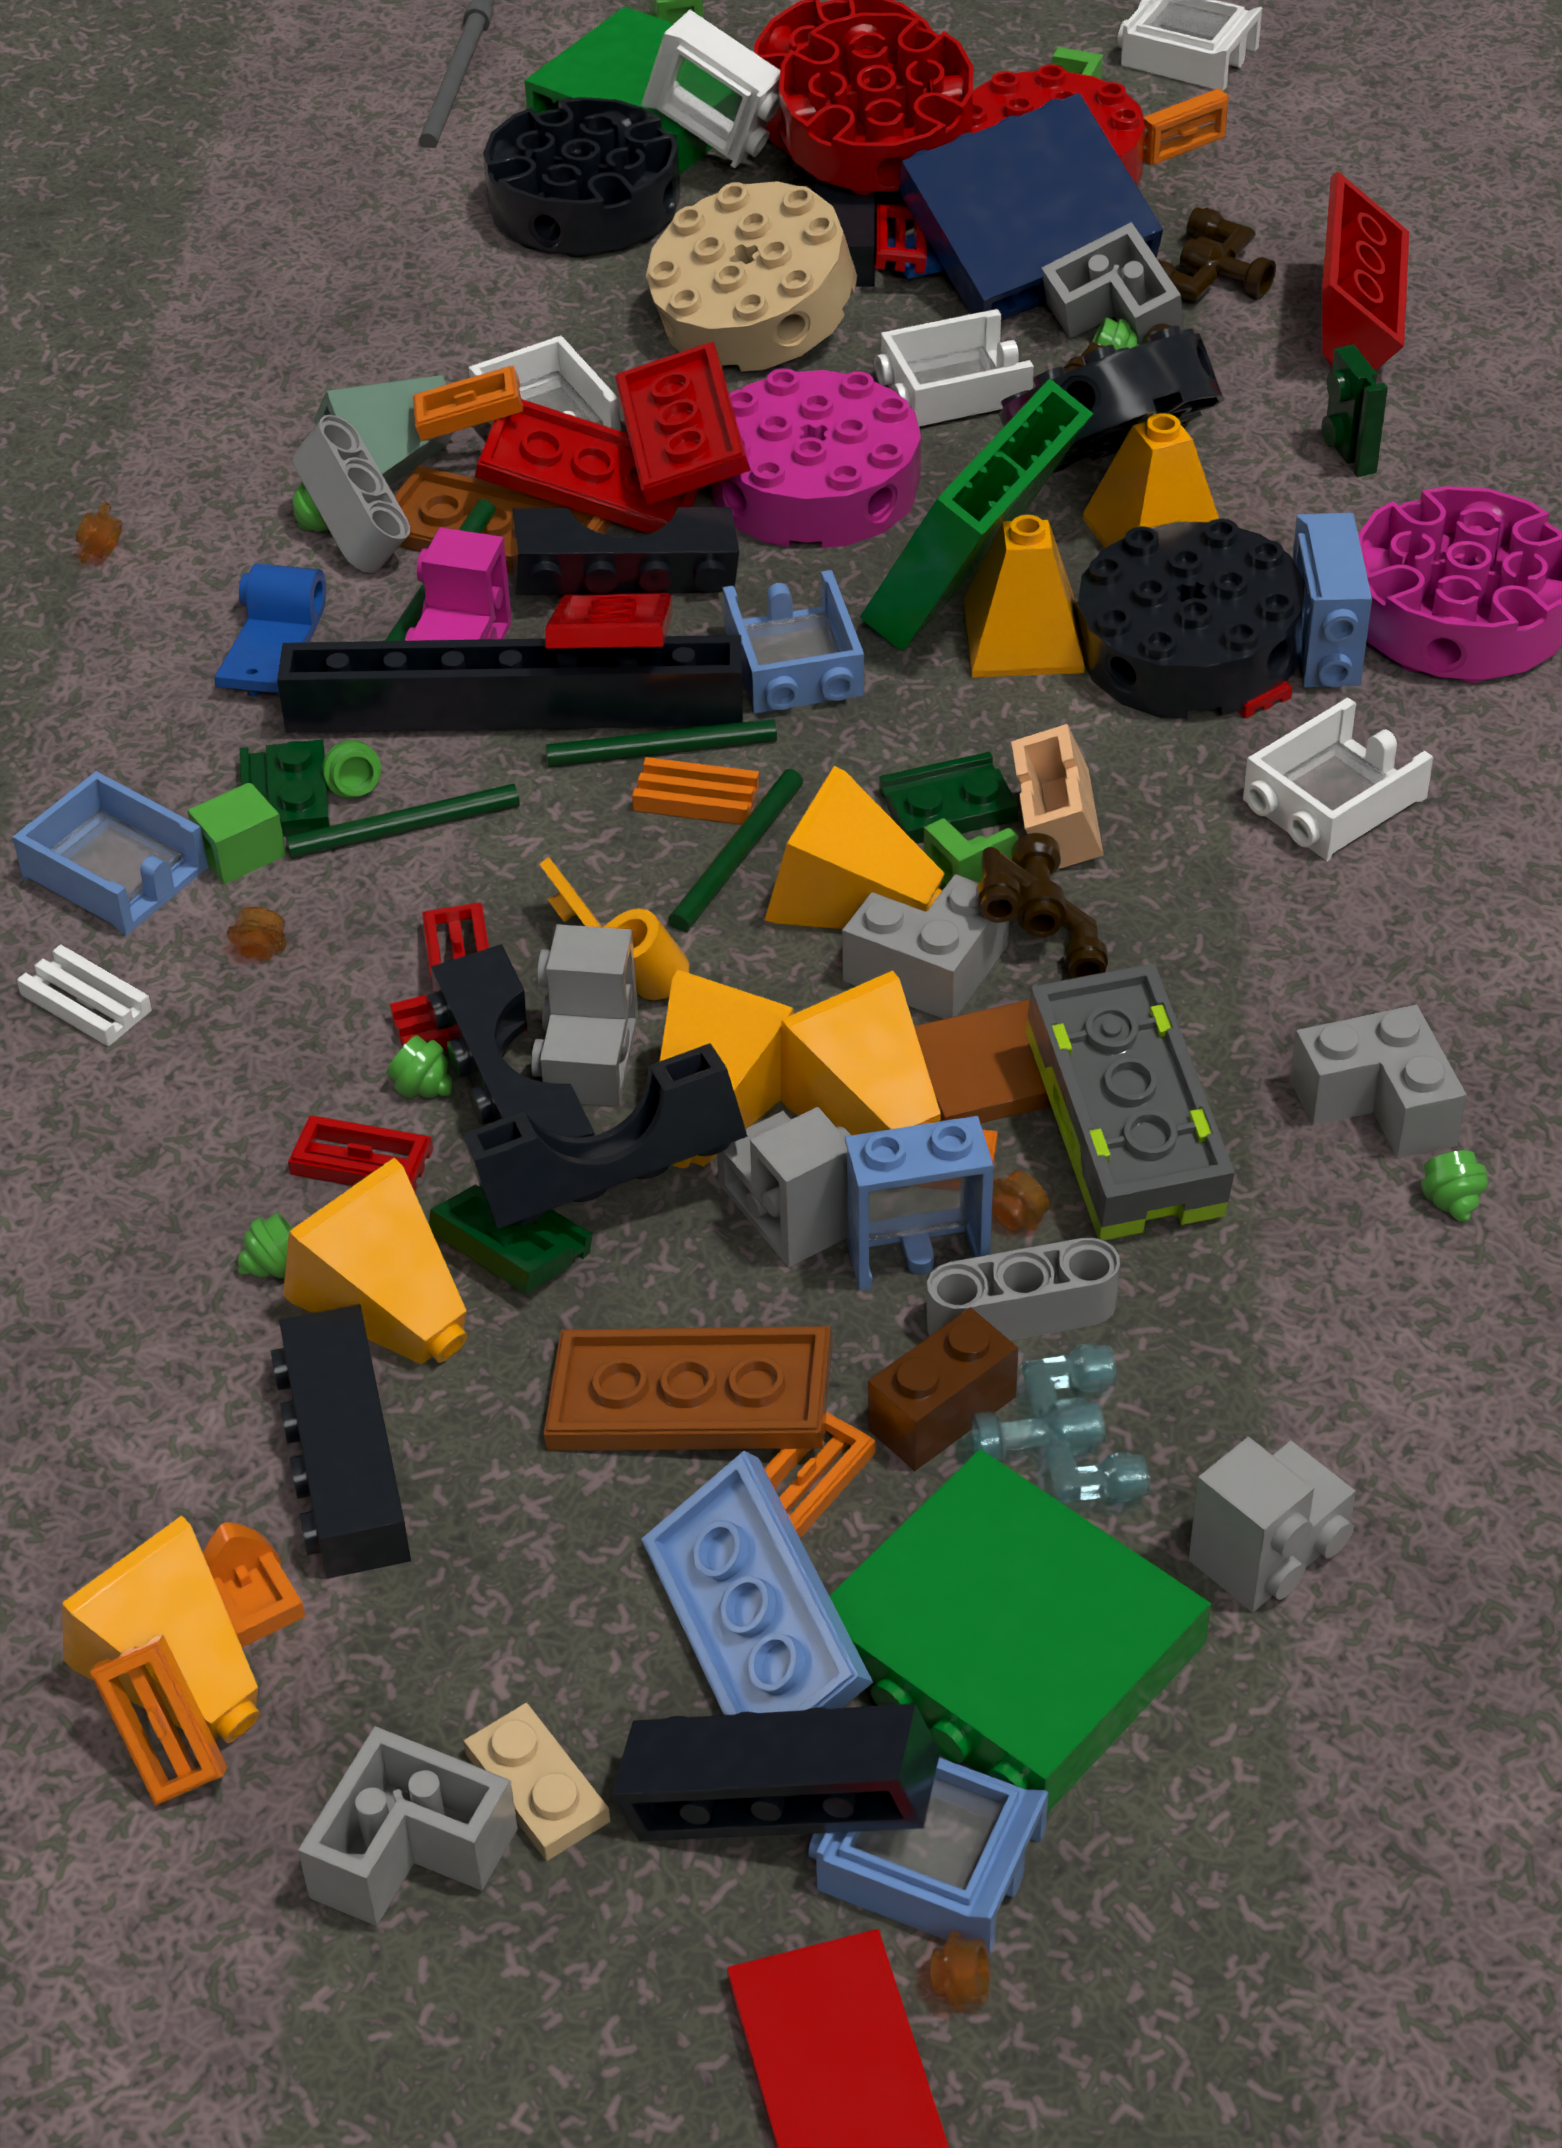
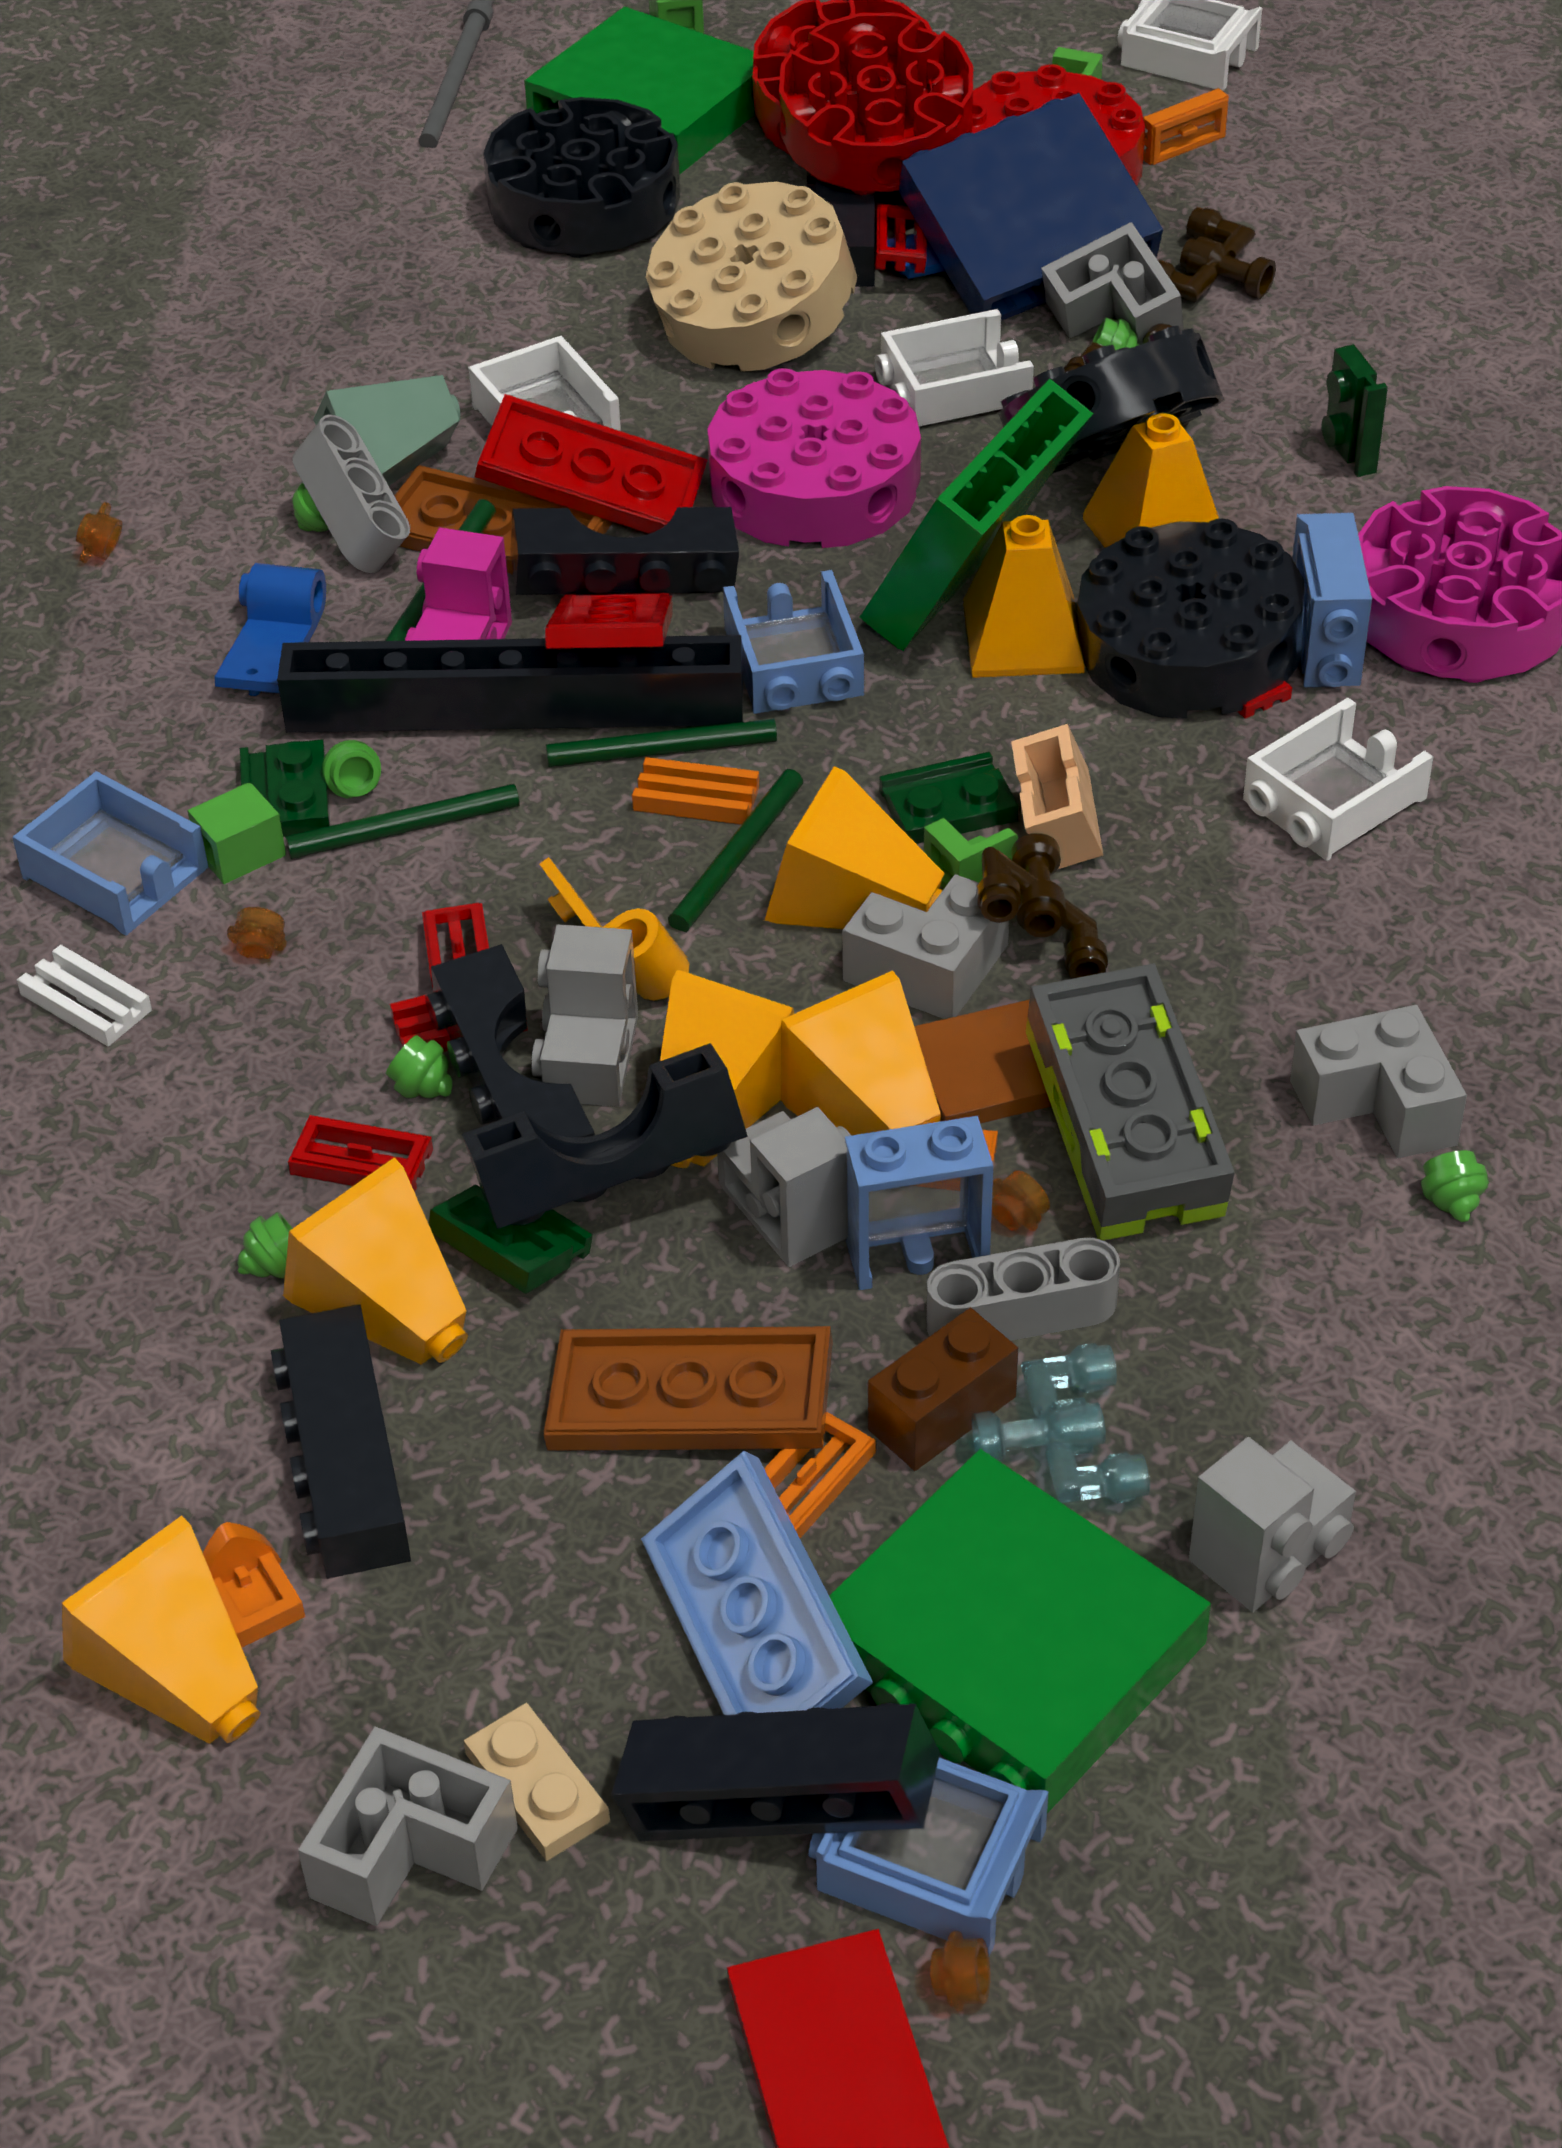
orange tile [90,1634,228,1806] -> none
orange tile [413,366,523,442] -> none
red tile [615,342,751,505] -> none
white window [641,10,780,168] -> none
red slope [1322,171,1409,371] -> none

